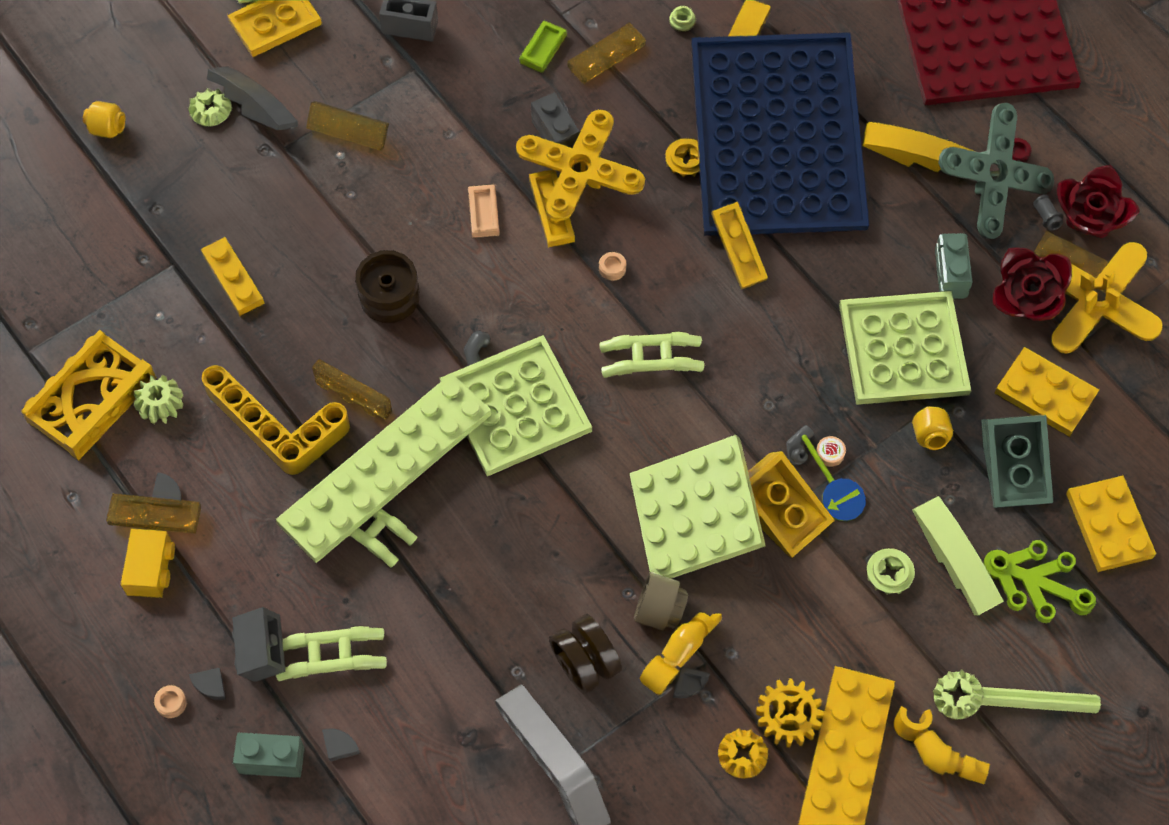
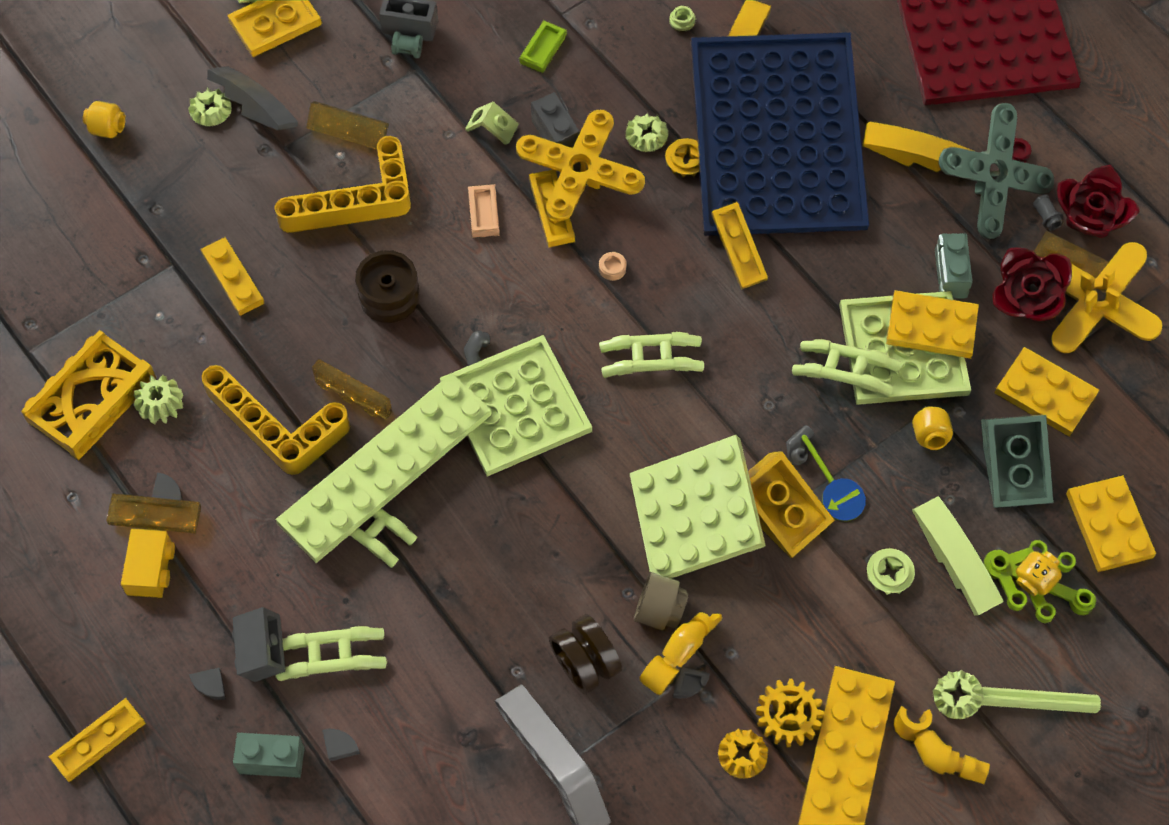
light nougat tile [154,685,187,718] -> none
clear yellow plate [568,22,646,84] -> none
tile [816,436,846,467] -> none
none -> yellow tile [49,698,146,782]
none -> yellow beam [275,136,411,232]
none -> sand green bush [392,31,423,59]
none -> yellowish green bracket [465,102,519,145]
none -> yellowish green gear [626,113,668,152]
none -> yellowish green piece [792,339,901,396]
none -> yellow plate [886,290,979,359]
none -> yellow head [1016,551,1062,597]

